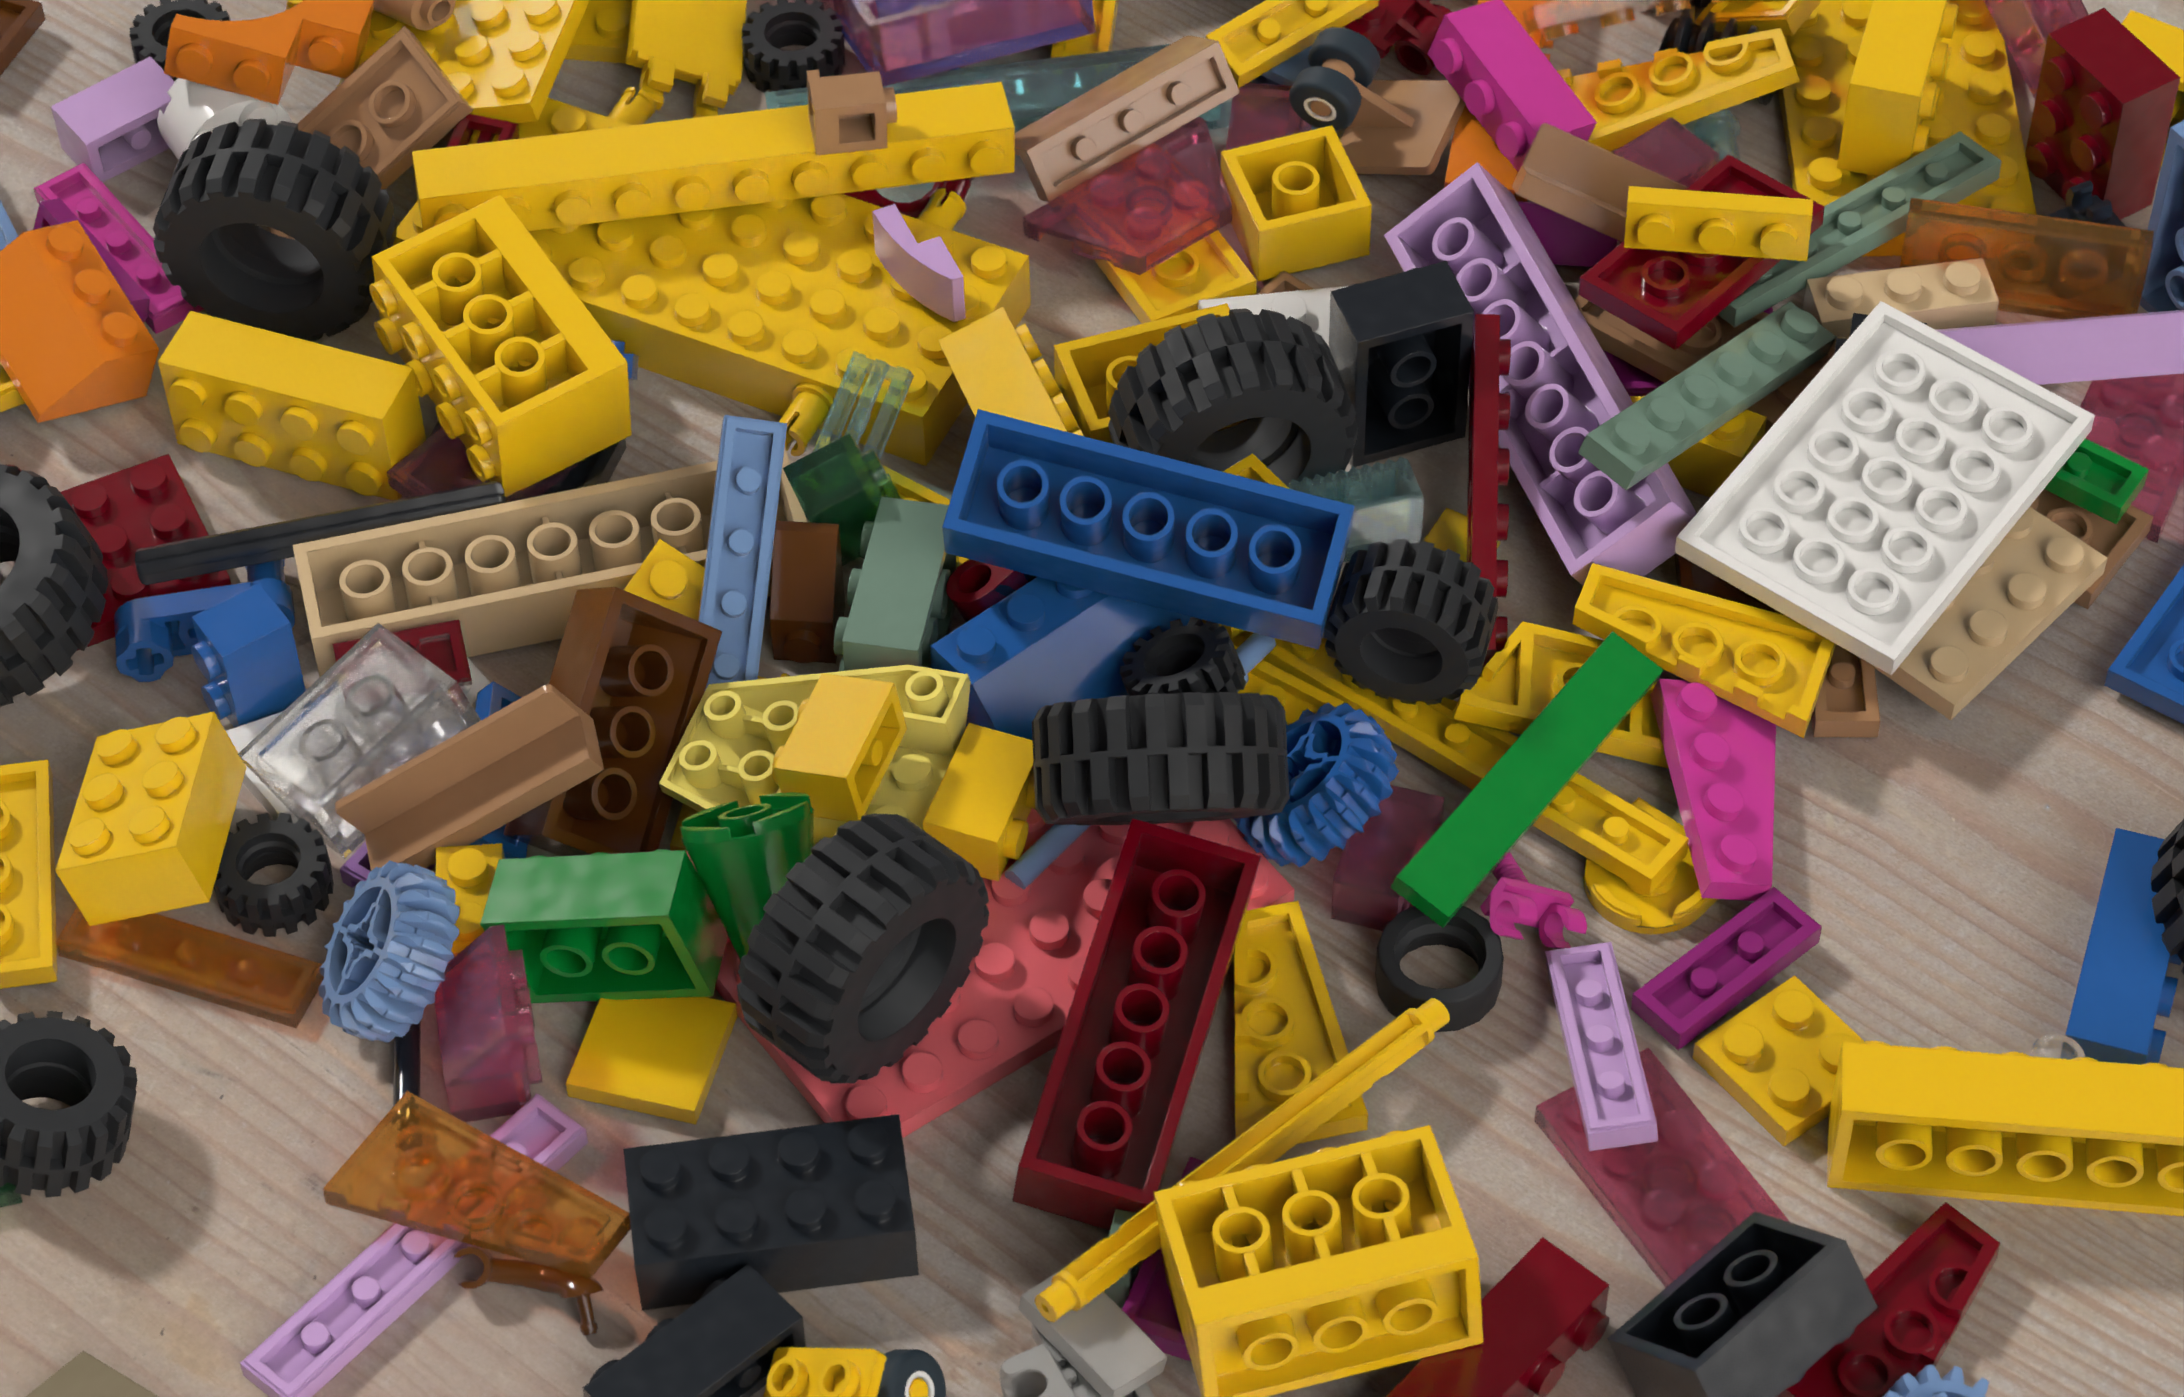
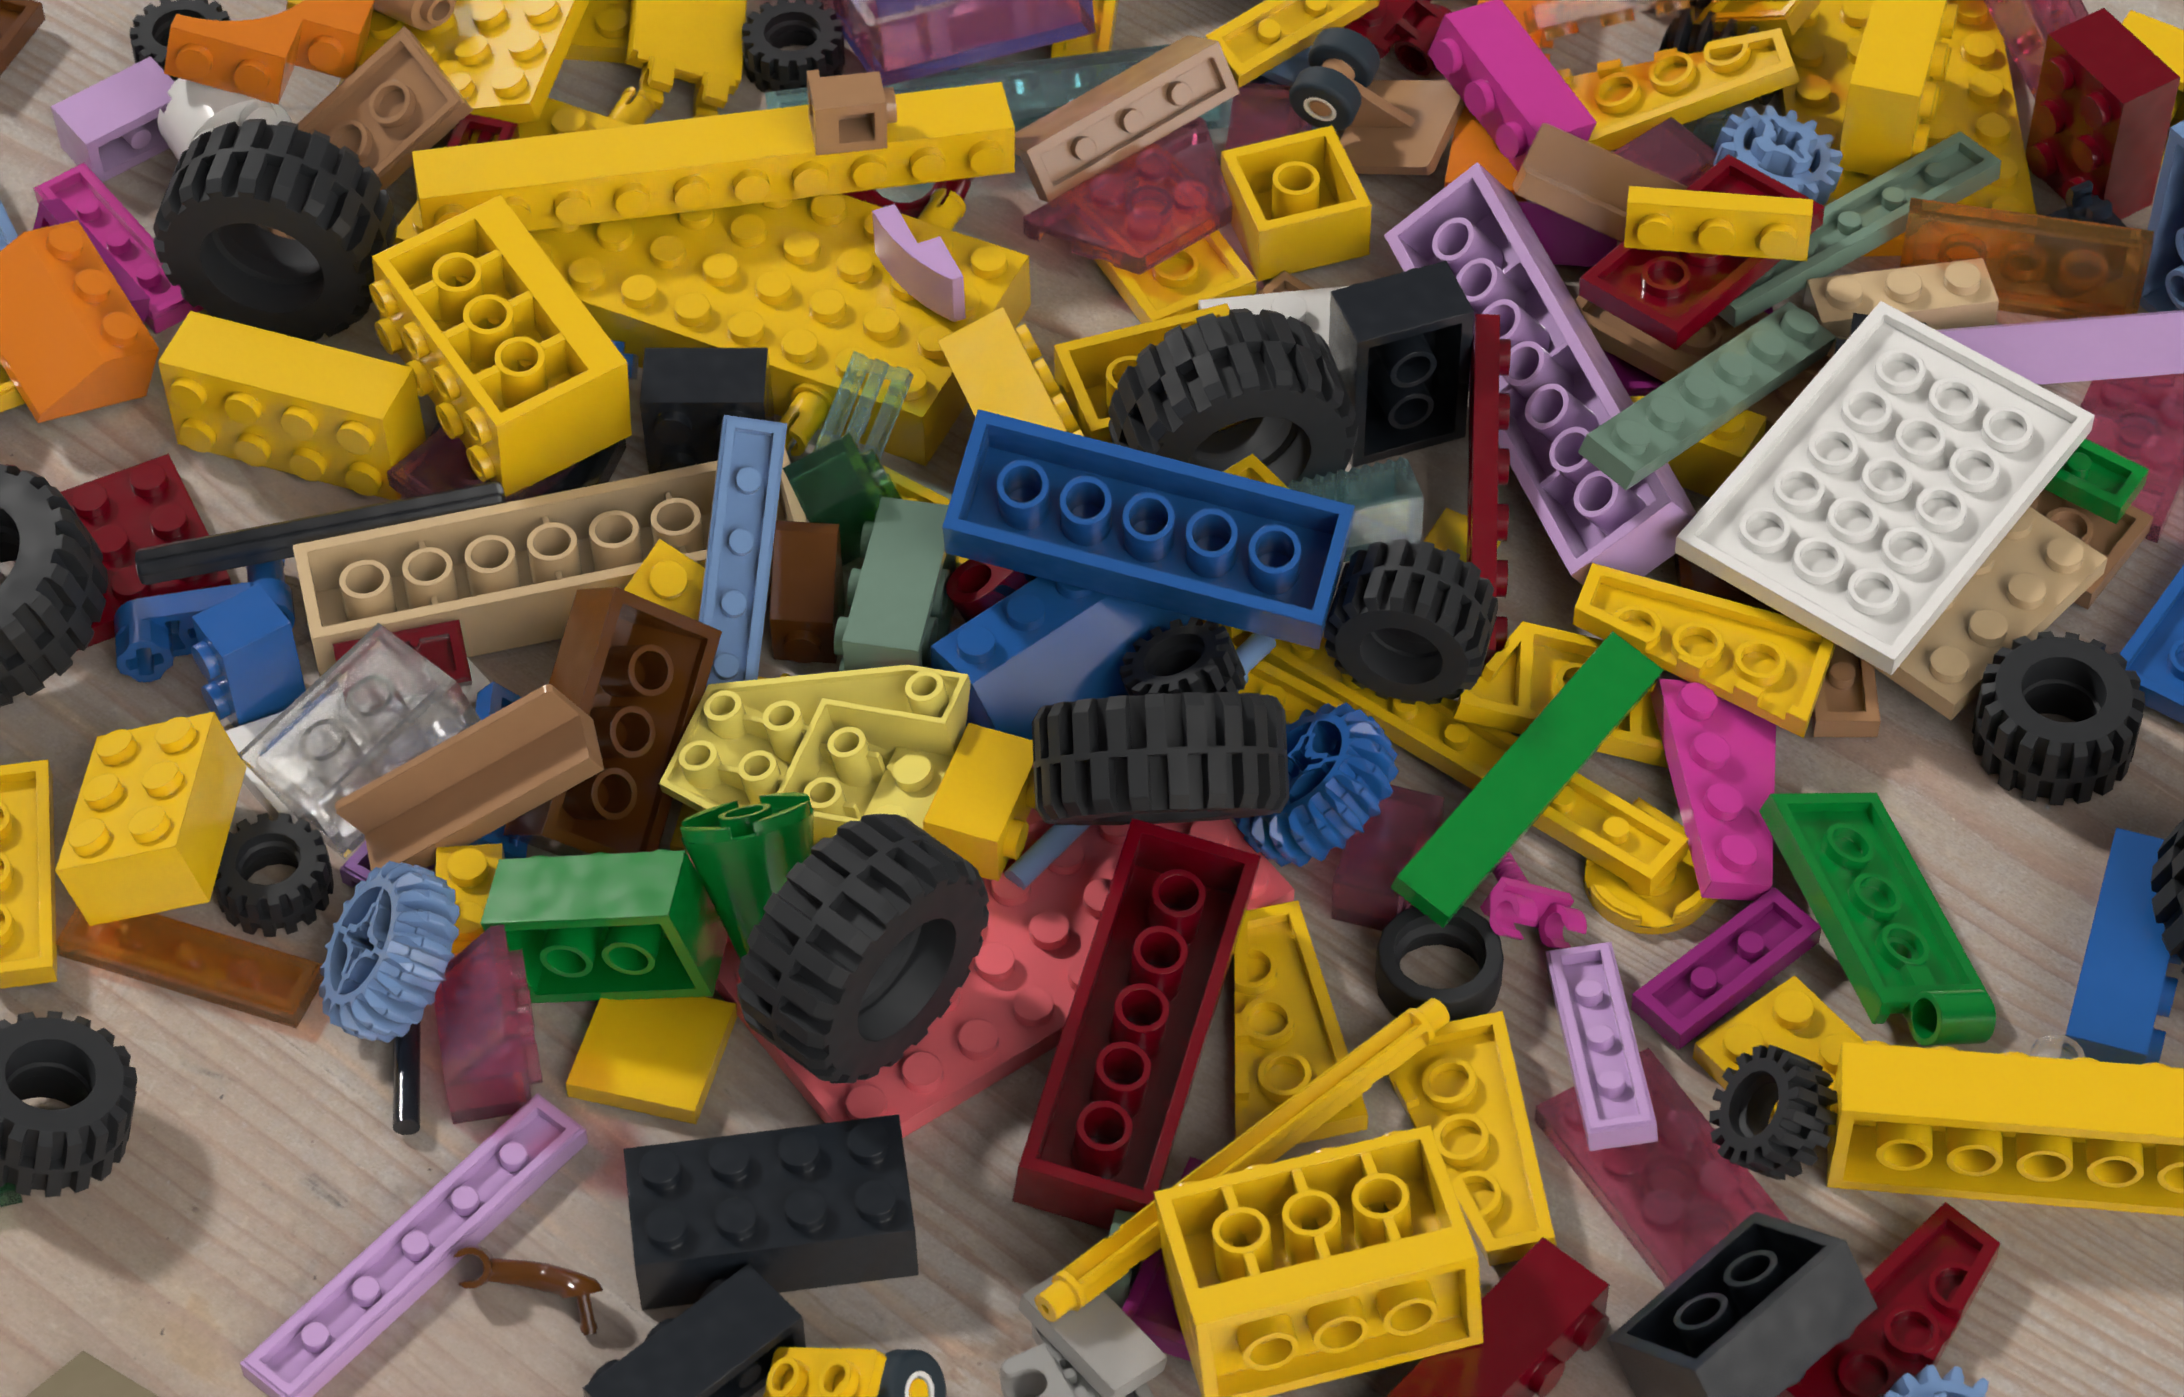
clear orange wing [323,1091,631,1278] -> none
yellow brick [772,673,907,822] -> none
none -> black brick [640,348,775,474]
none -> yellow wing [1387,1011,1557,1266]
none -> black tyre [1709,1045,1838,1180]
none -> medium blue gear [1713,105,1843,205]
none -> green hinge [1759,793,1996,1046]
none -> black tyre [1971,631,2145,805]

